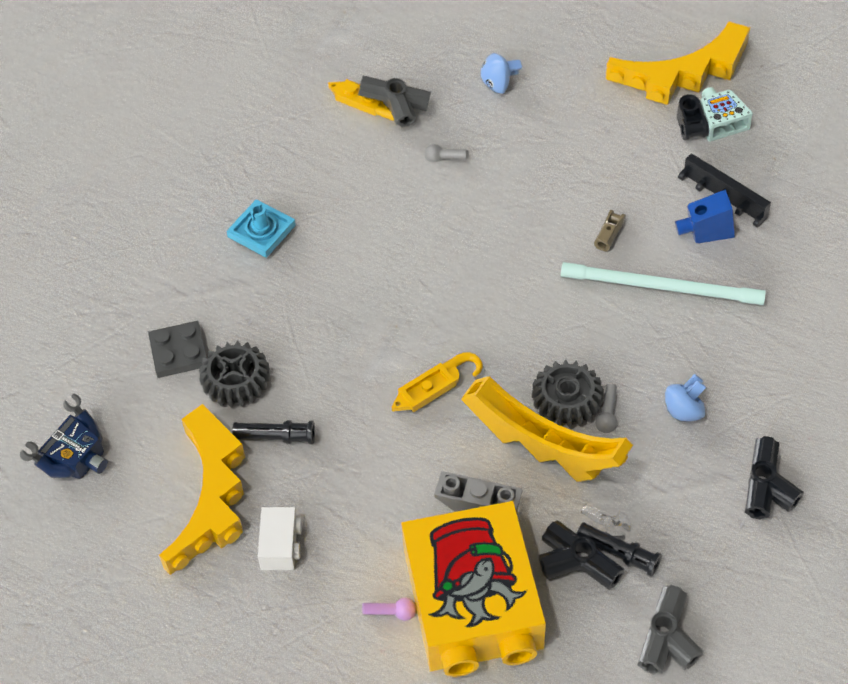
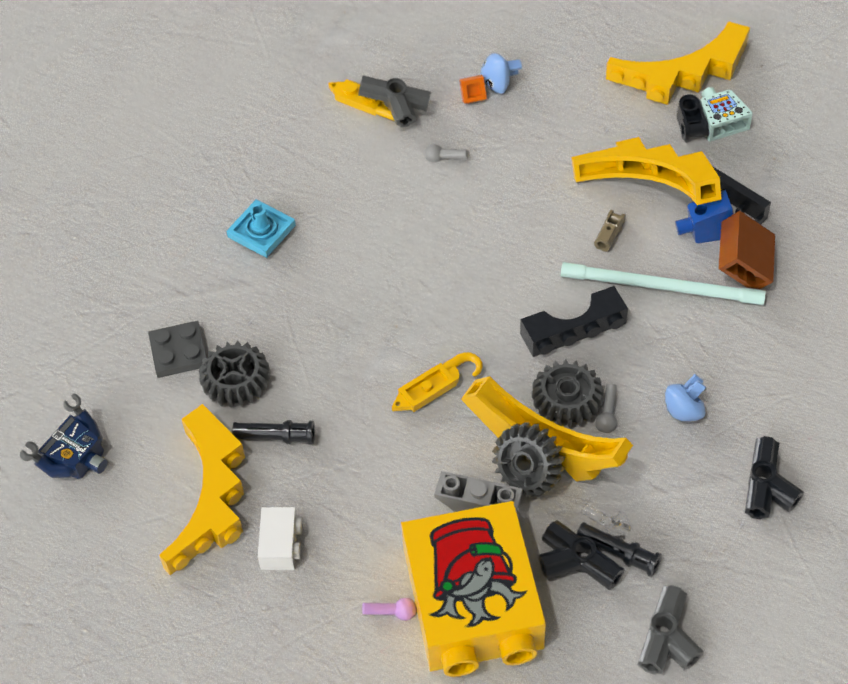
none -> orange tile [459,75,487,104]
none -> dark grey gear [492,422,565,497]
none -> black arch [520,286,628,357]
none -> yellow arch [571,137,722,205]
none -> dark orange brick [718,211,775,289]

